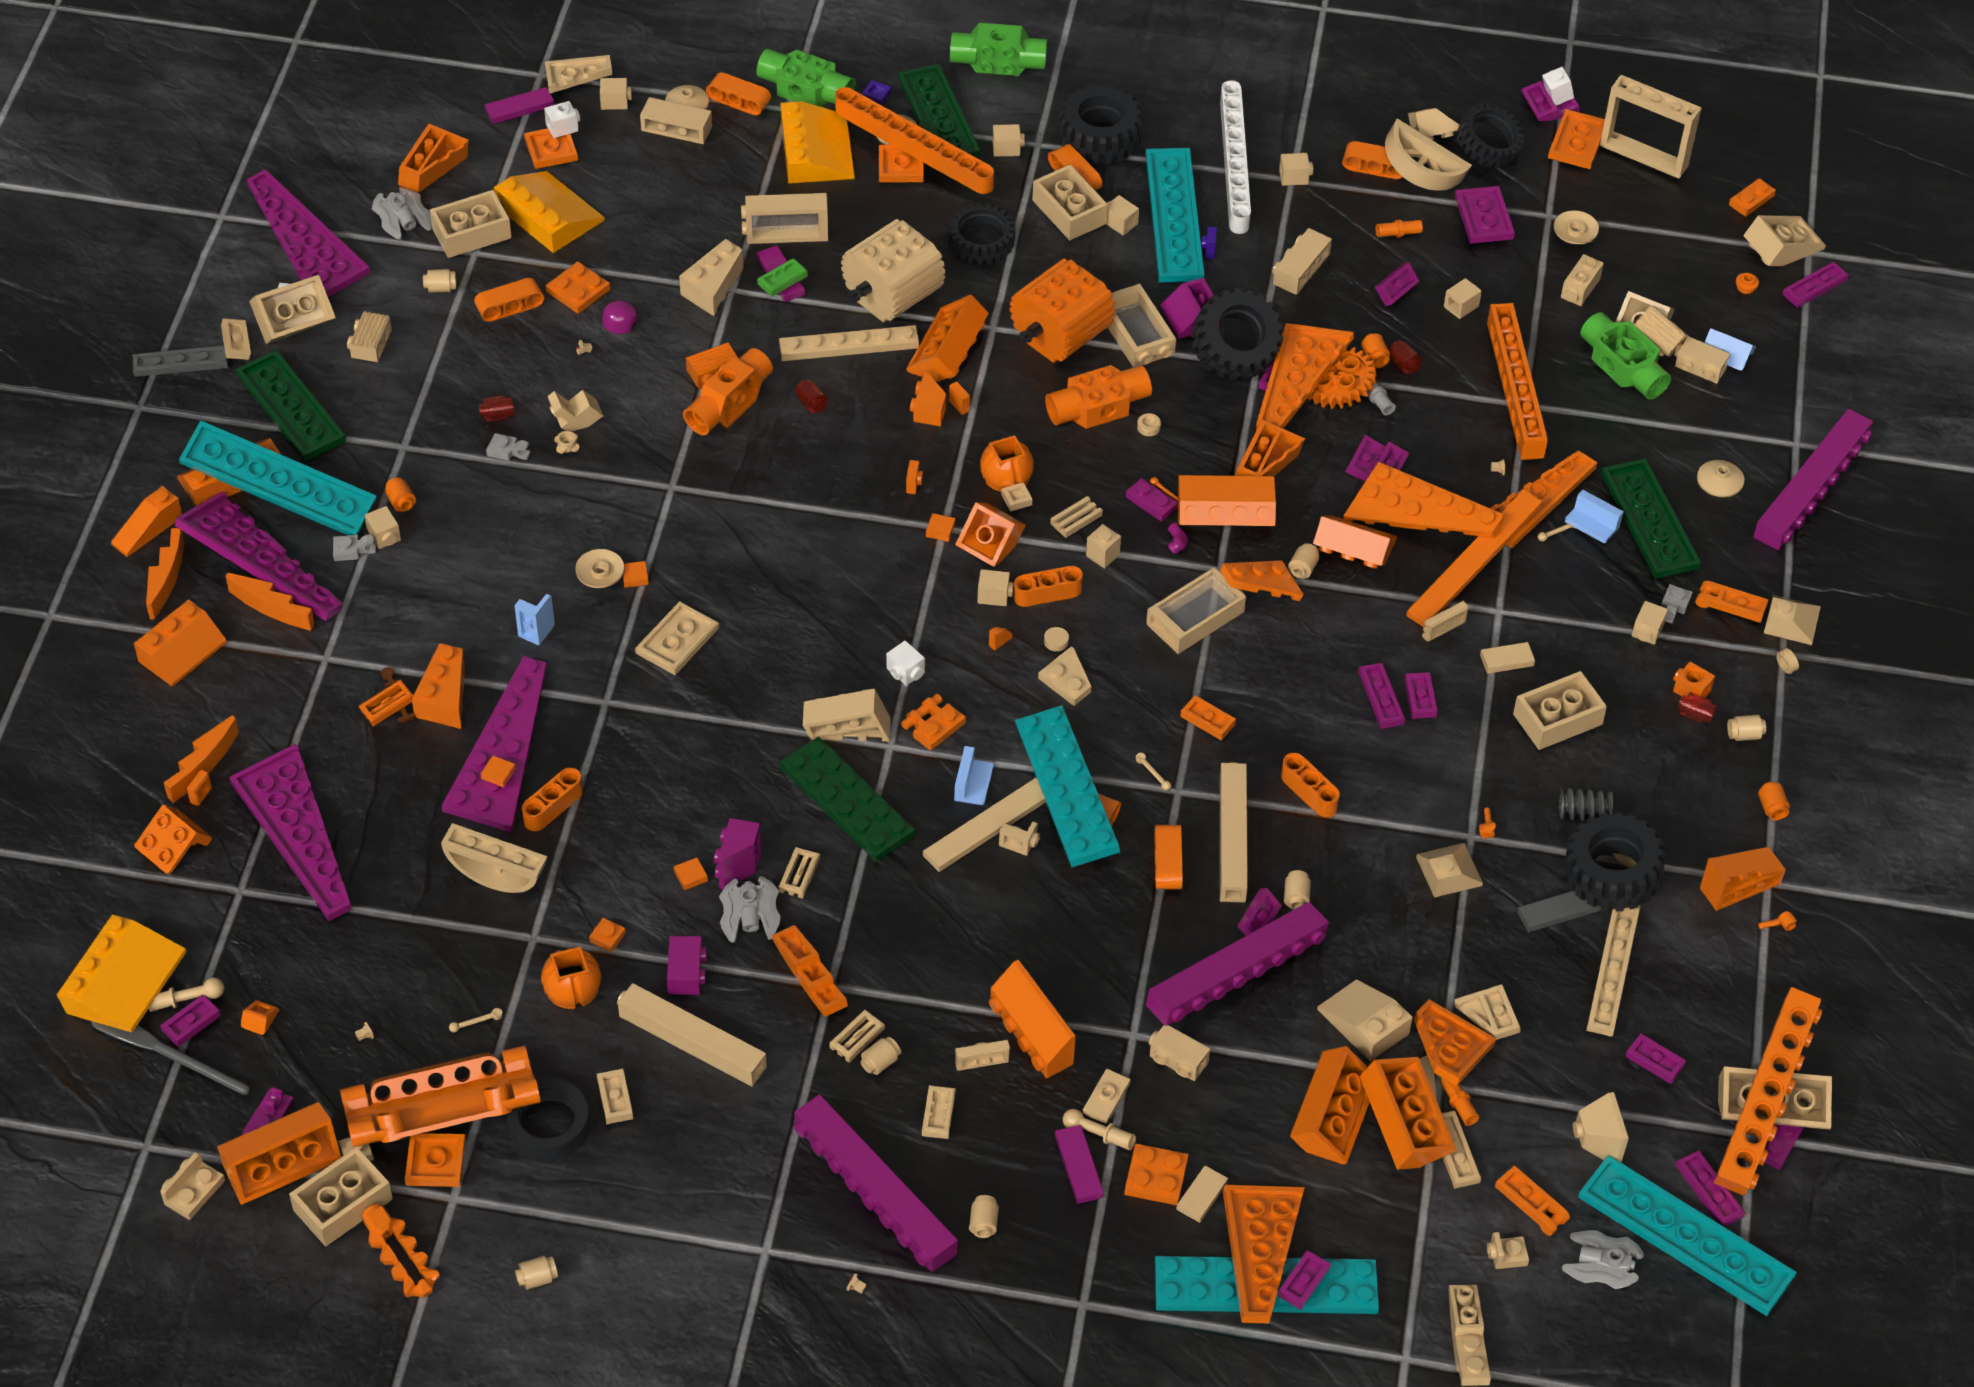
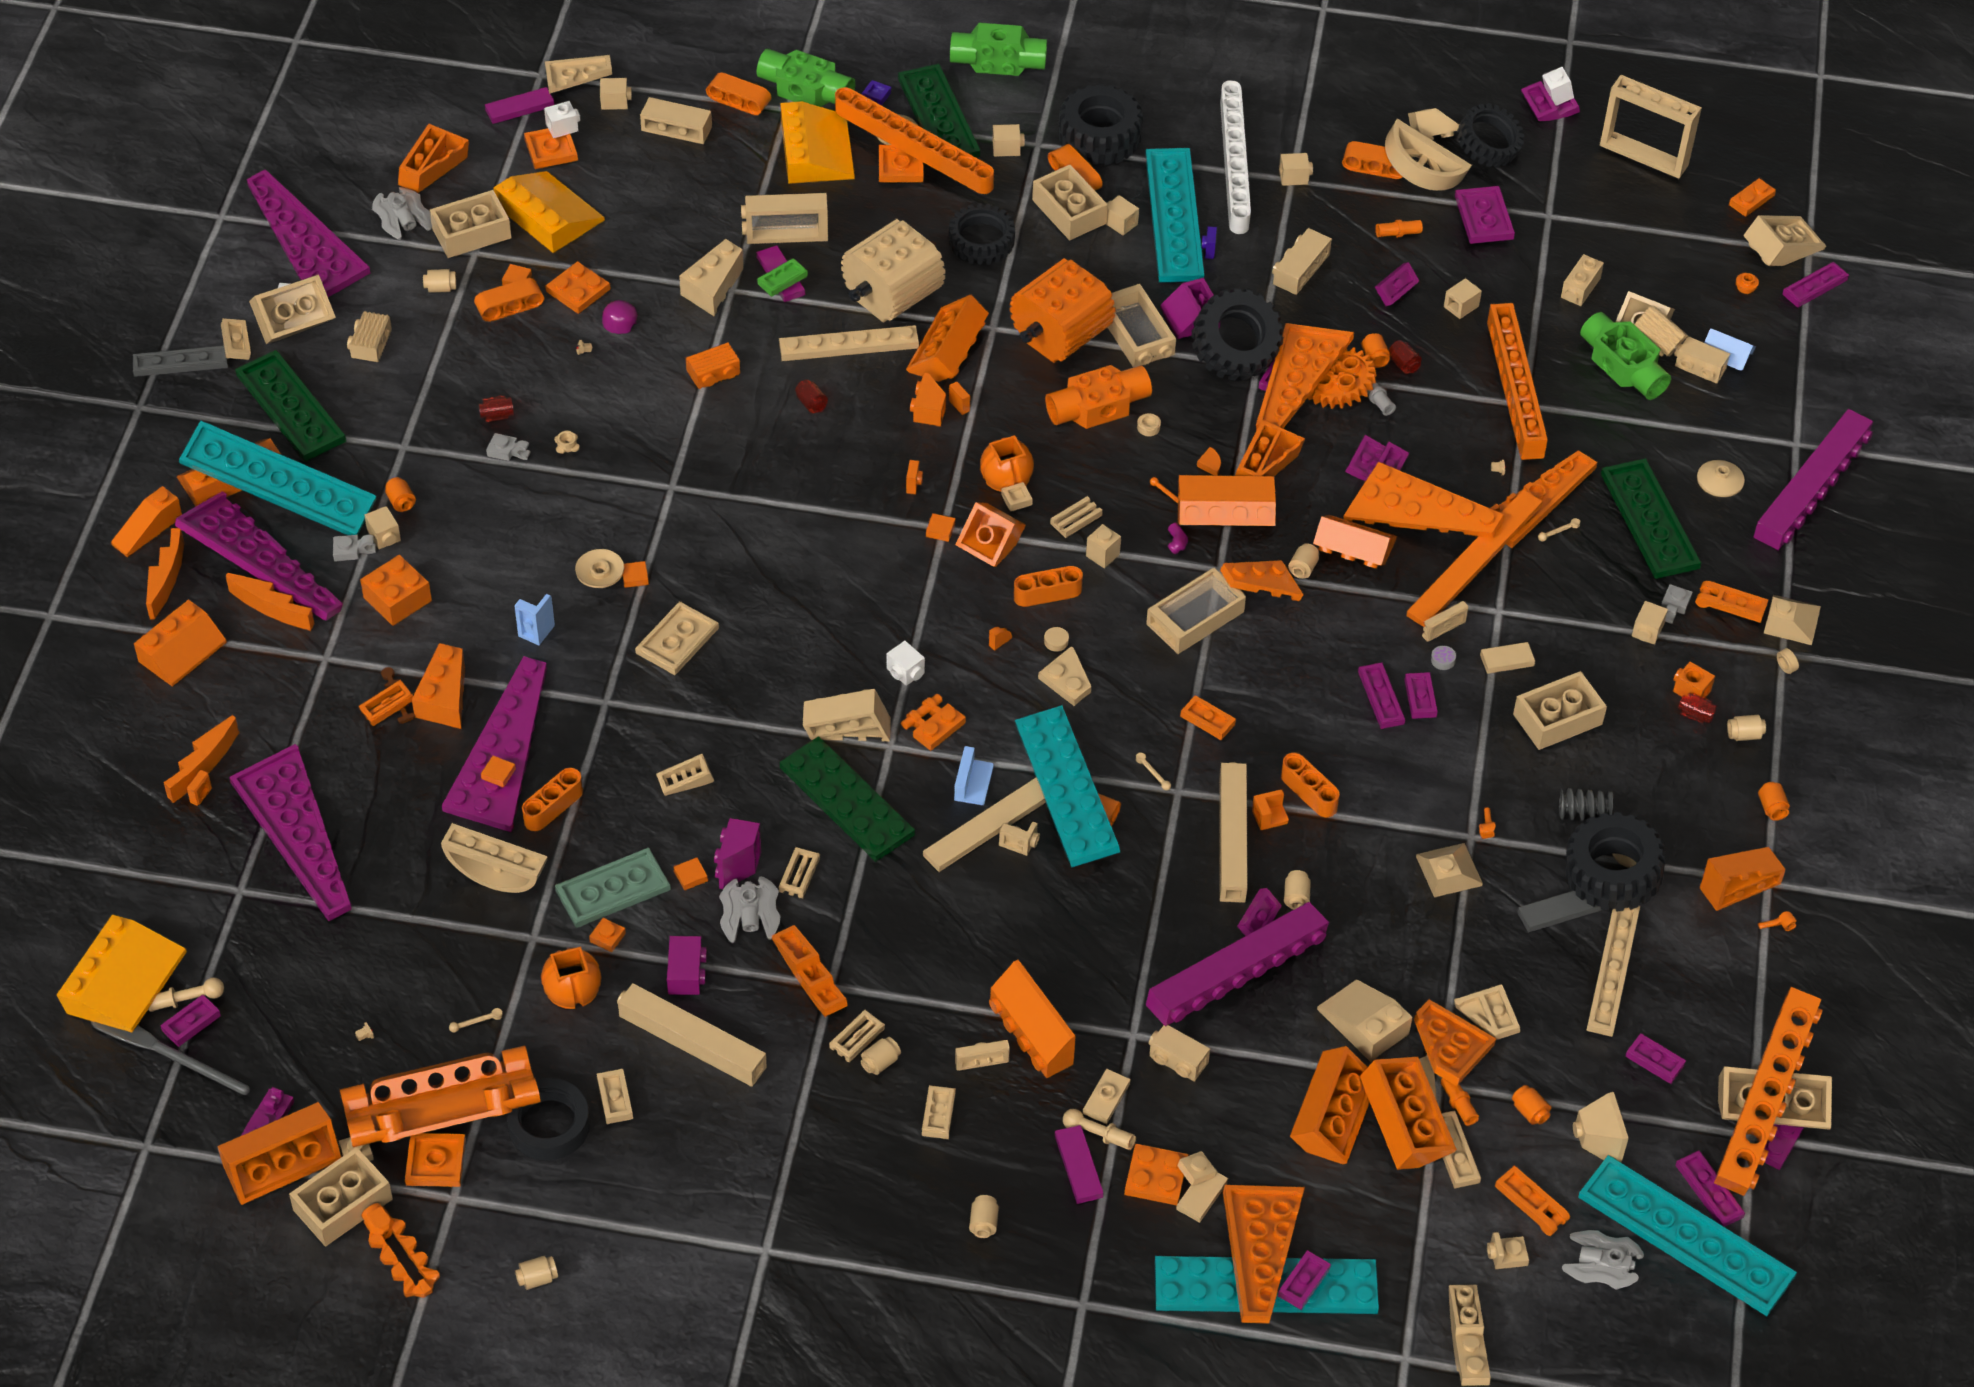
orange bracket [134,805,212,874] -> none
tan bracket [161,1152,225,1220] -> none
orange slope [241,1000,279,1035] -> none
tan brick [548,390,603,431] -> none
tan dish [665,85,709,110] -> none
orange brick [683,348,773,435] -> none
magenta brick [794,1094,958,1272] -> none
tan piece [847,1273,866,1294] -> none
tan brick [978,570,1014,606] -> none
magenta plate [1126,478,1178,522] -> none
orange beam [1155,825,1182,889] -> none
orange plate [1548,109,1605,169] -> none
tan dish [1554,211,1599,244] -> none
light blue panel [1565,490,1624,543] -> none
none -> orange brick [360,554,432,626]
none -> orange tile [502,264,532,285]
none -> sand green tile [555,847,671,928]
none -> tan slope [656,754,714,796]
none -> tan plate [1177,1151,1217,1186]
none -> orange tile [1197,447,1221,476]
none -> orange panel [1252,790,1289,830]
none -> light grey tile [1431,646,1456,670]
none -> orange brick [1512,1085,1551,1125]

